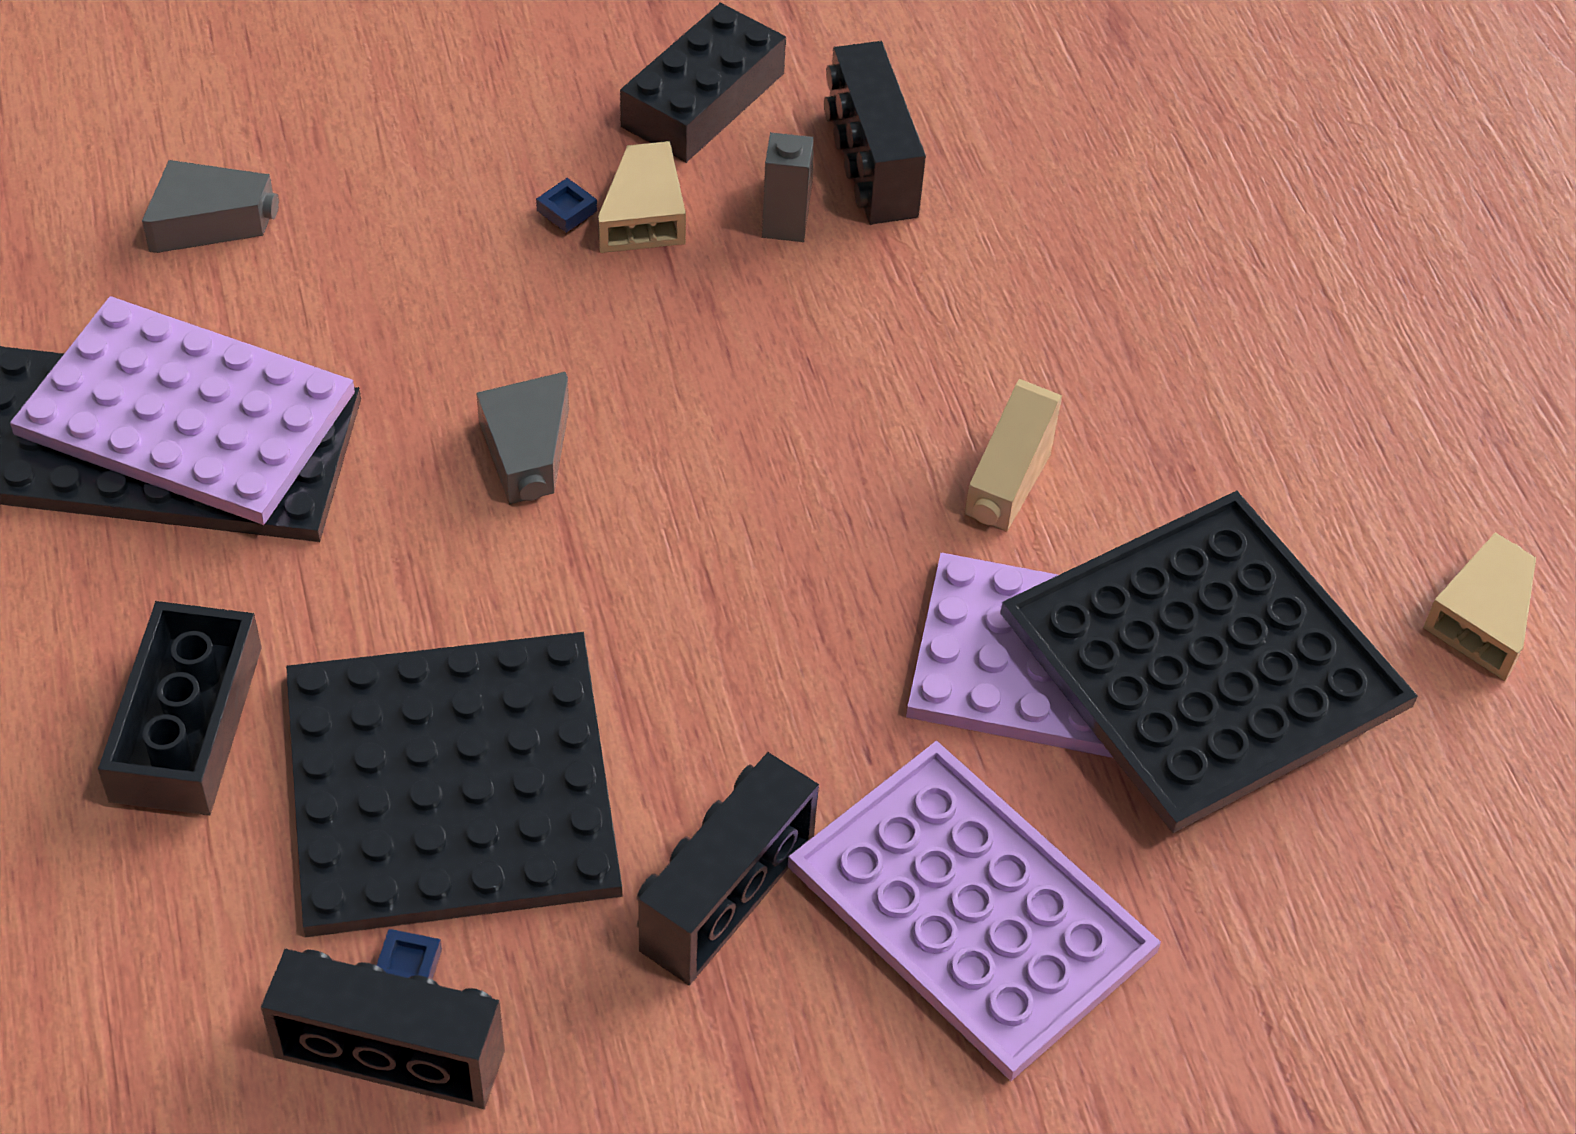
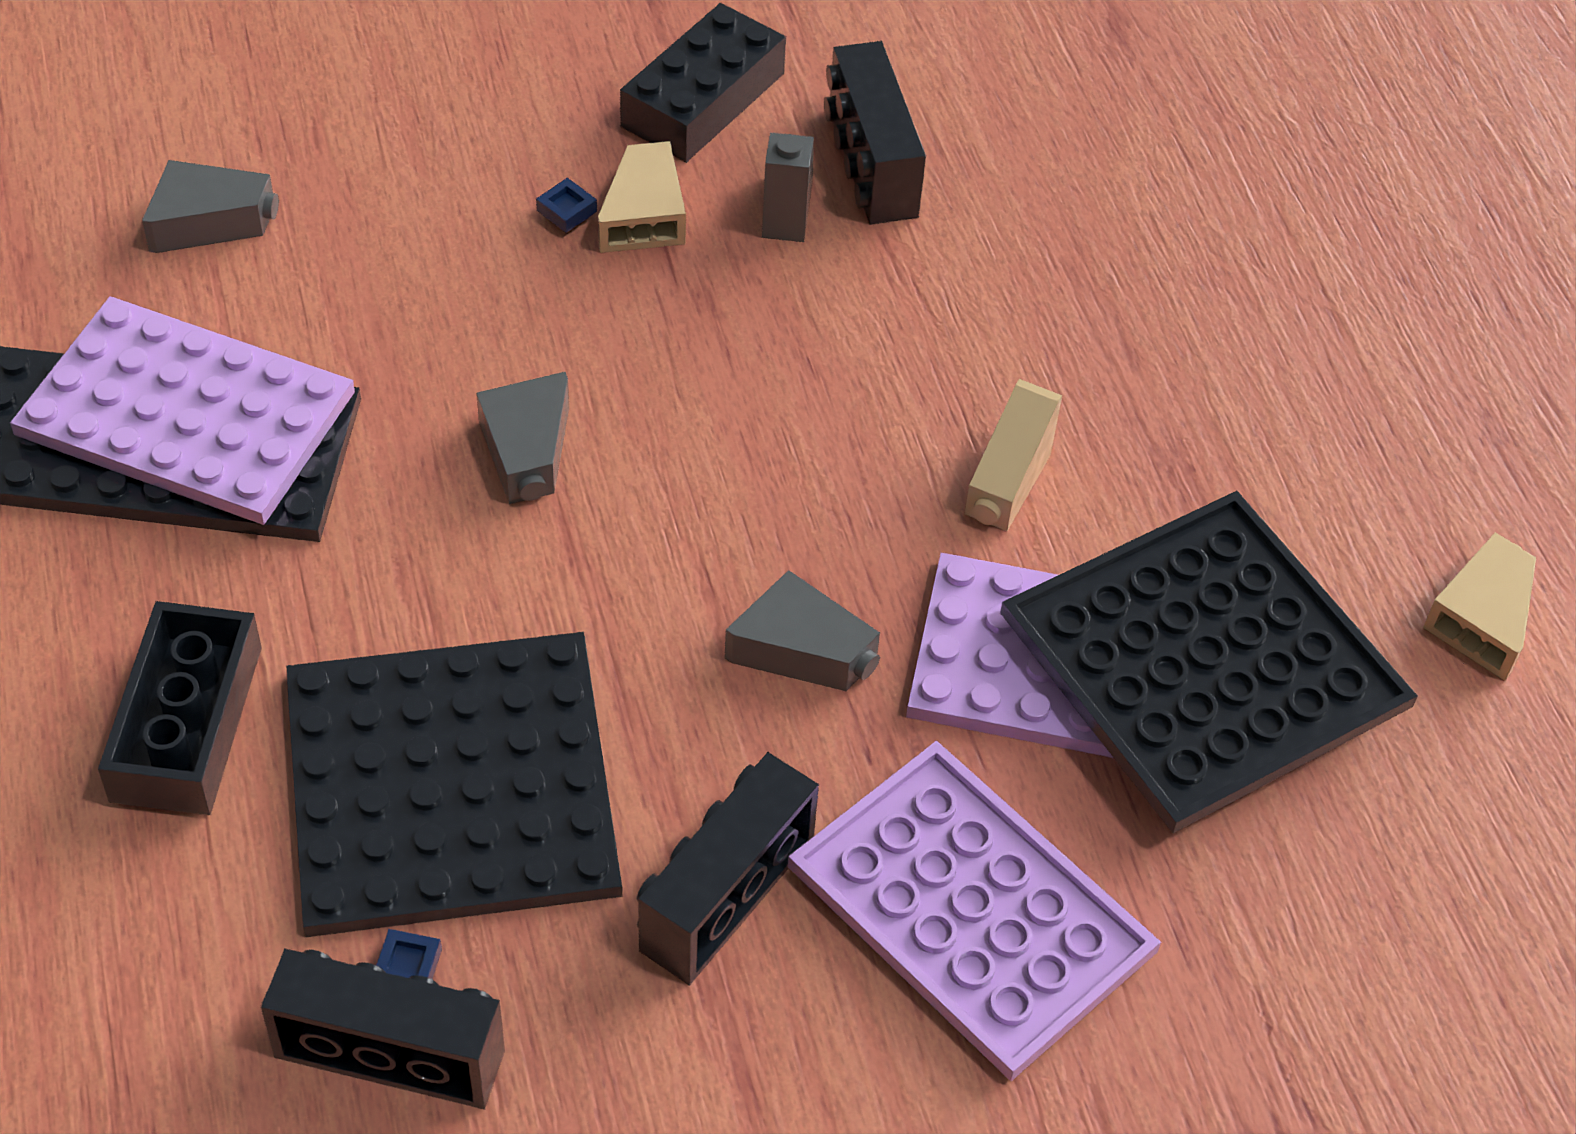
none -> dark grey slope [725,570,880,691]

